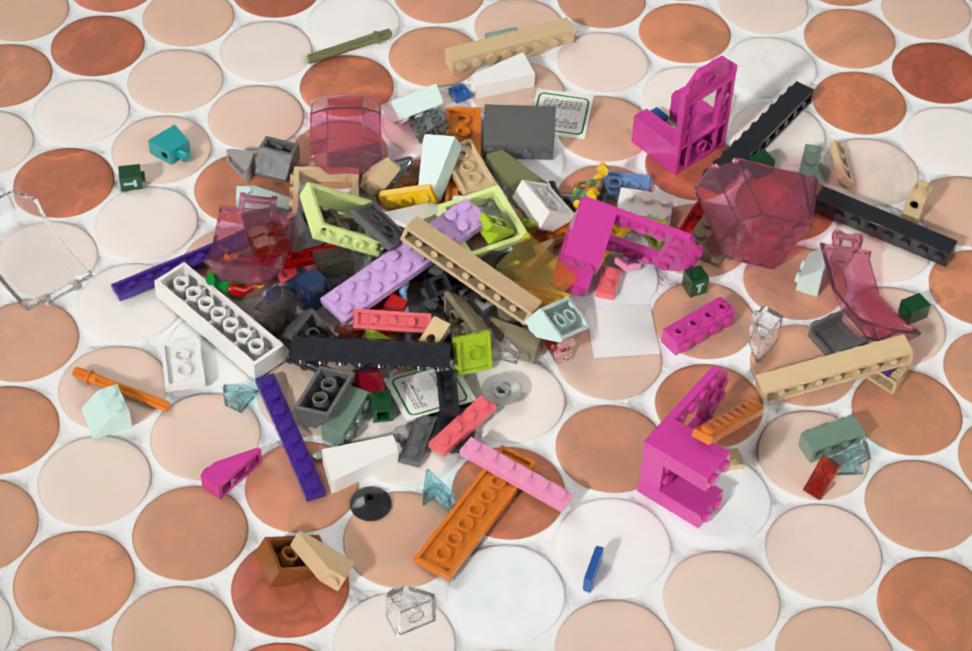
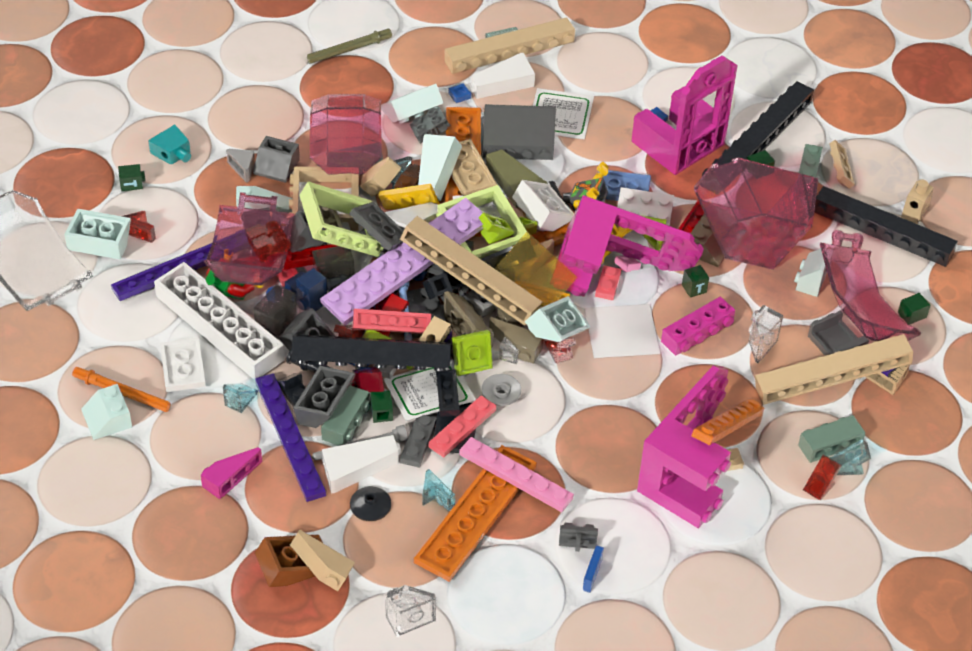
none -> light aqua slope [64,209,131,260]
none -> clear red slope [121,211,156,243]
none -> black slope [277,373,305,408]
none -> dark grey hips [559,522,598,552]

